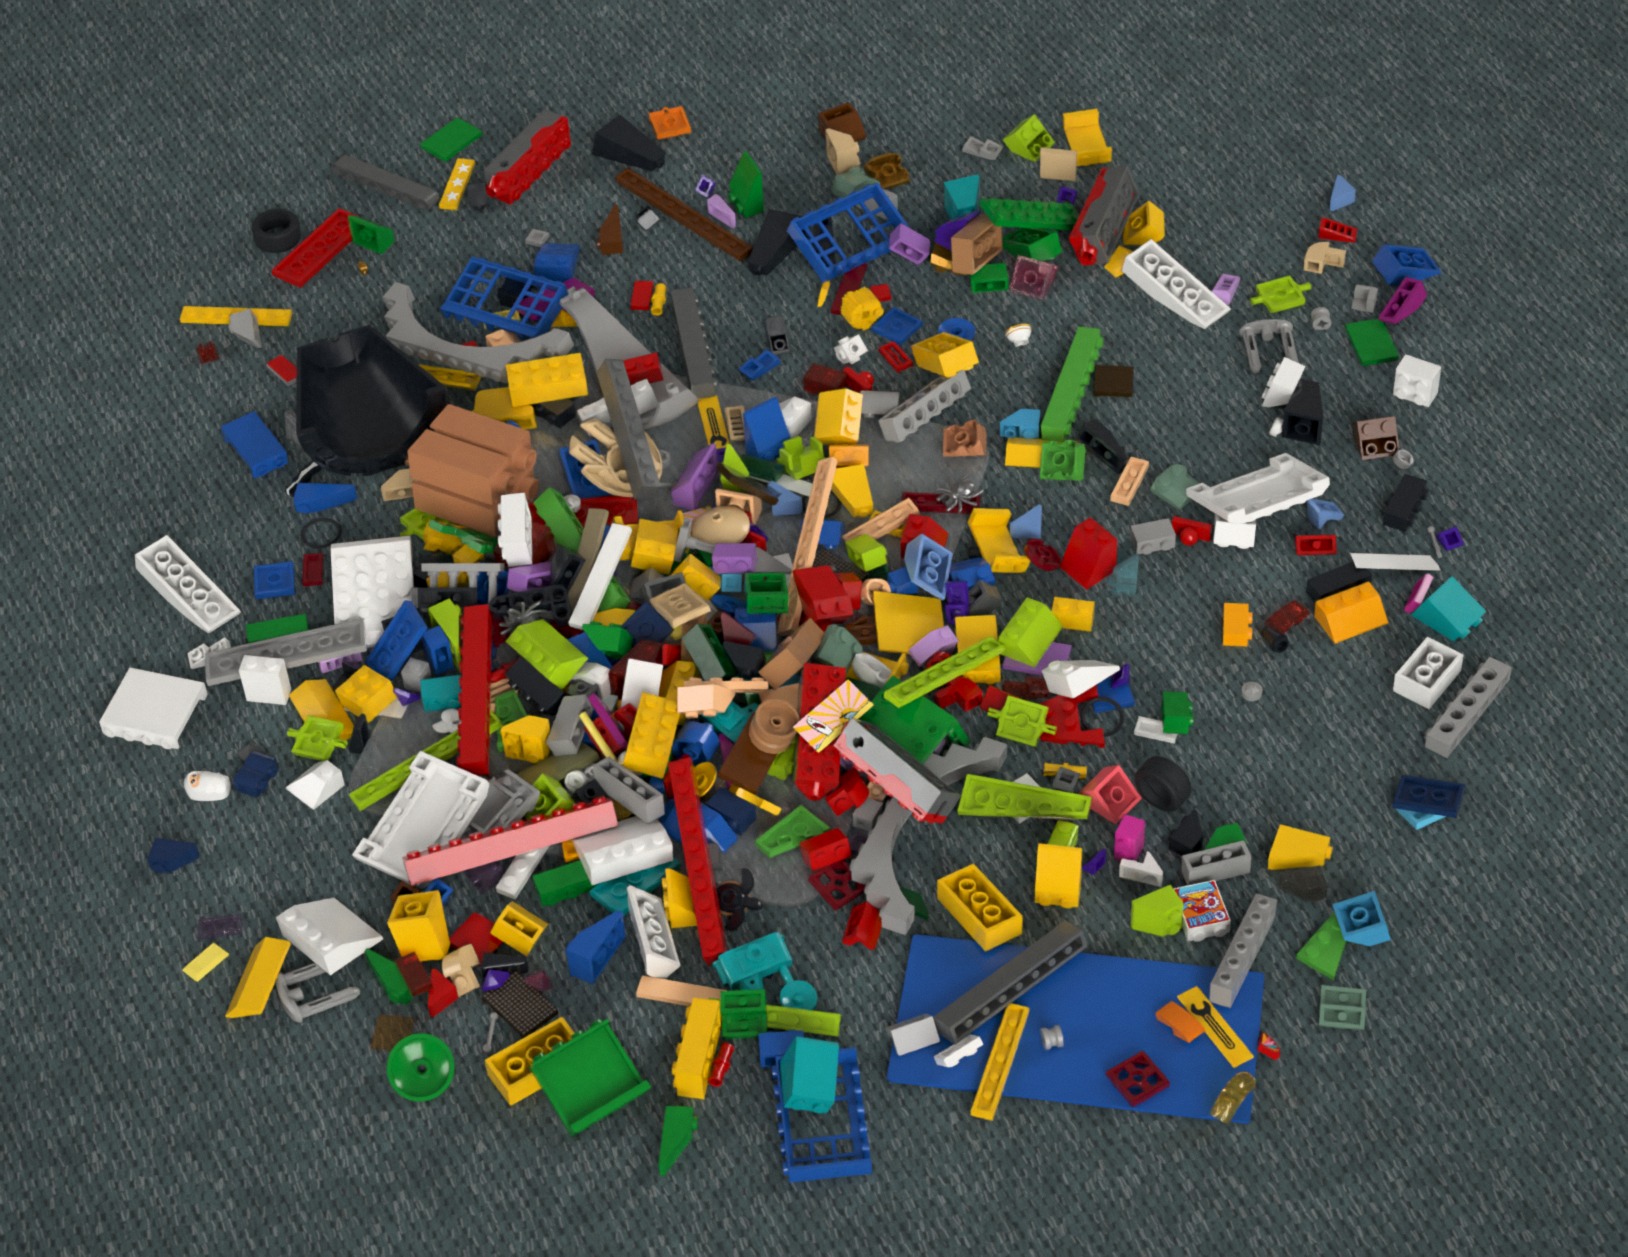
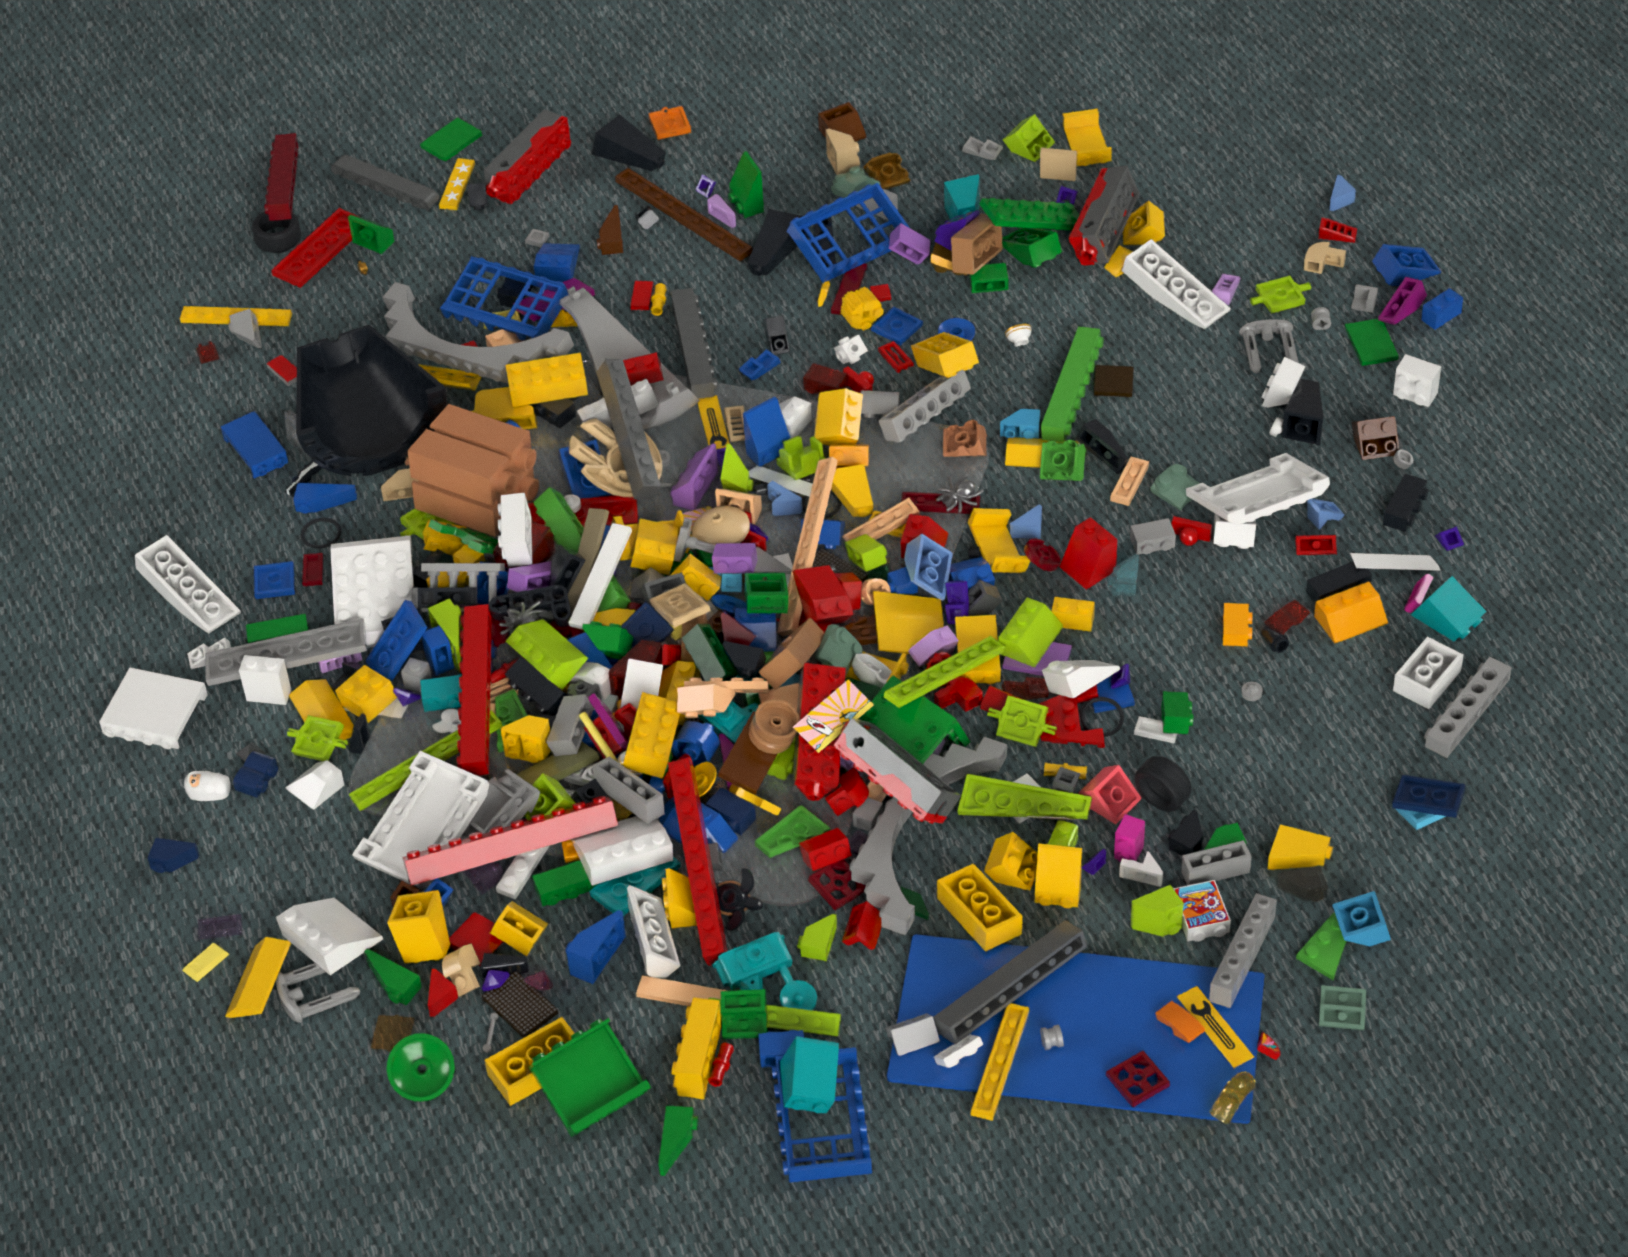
clear red tile [394,952,433,997] -> none
white tile [565,770,587,792] -> none
dark brown tile [716,461,779,506] -> none
clear green panel [740,454,786,482] -> none
clear pink slope [1009,255,1058,300] -> none
light grey hinge [1427,526,1443,558] -> none
none -> dark red brick [264,133,299,221]
none -> lime slope [797,914,837,961]
none -> yellow slope [983,832,1038,890]
none -> blue brick [1421,288,1463,330]

